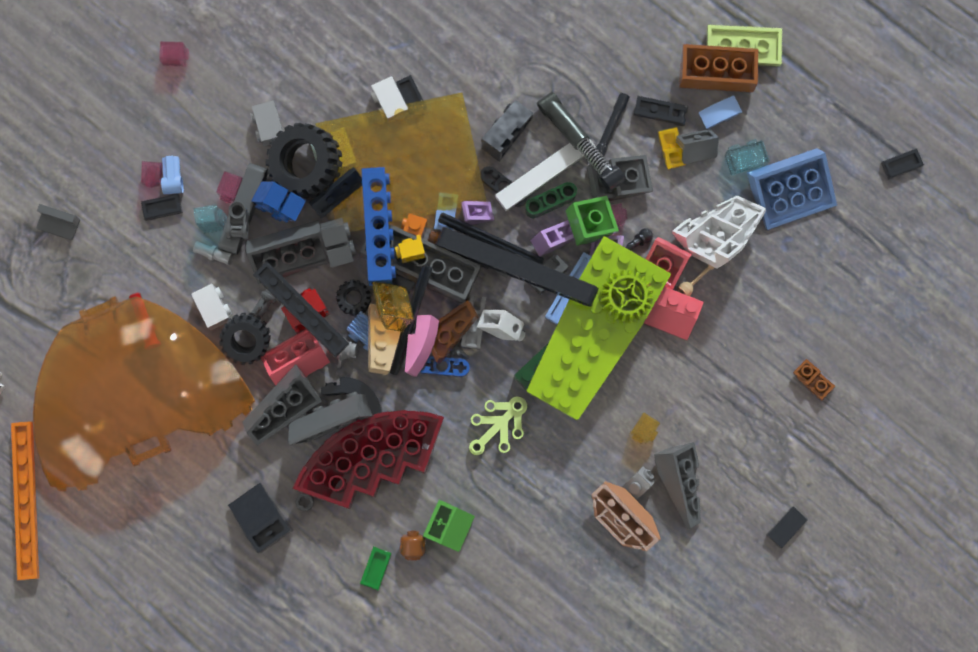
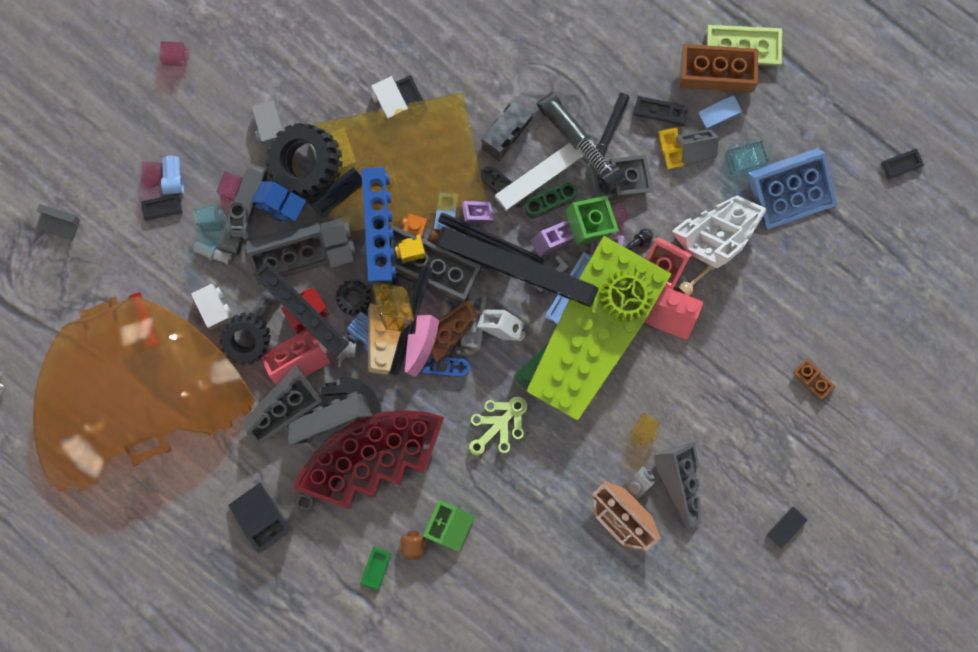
orange plate [11,421,39,580] -> none

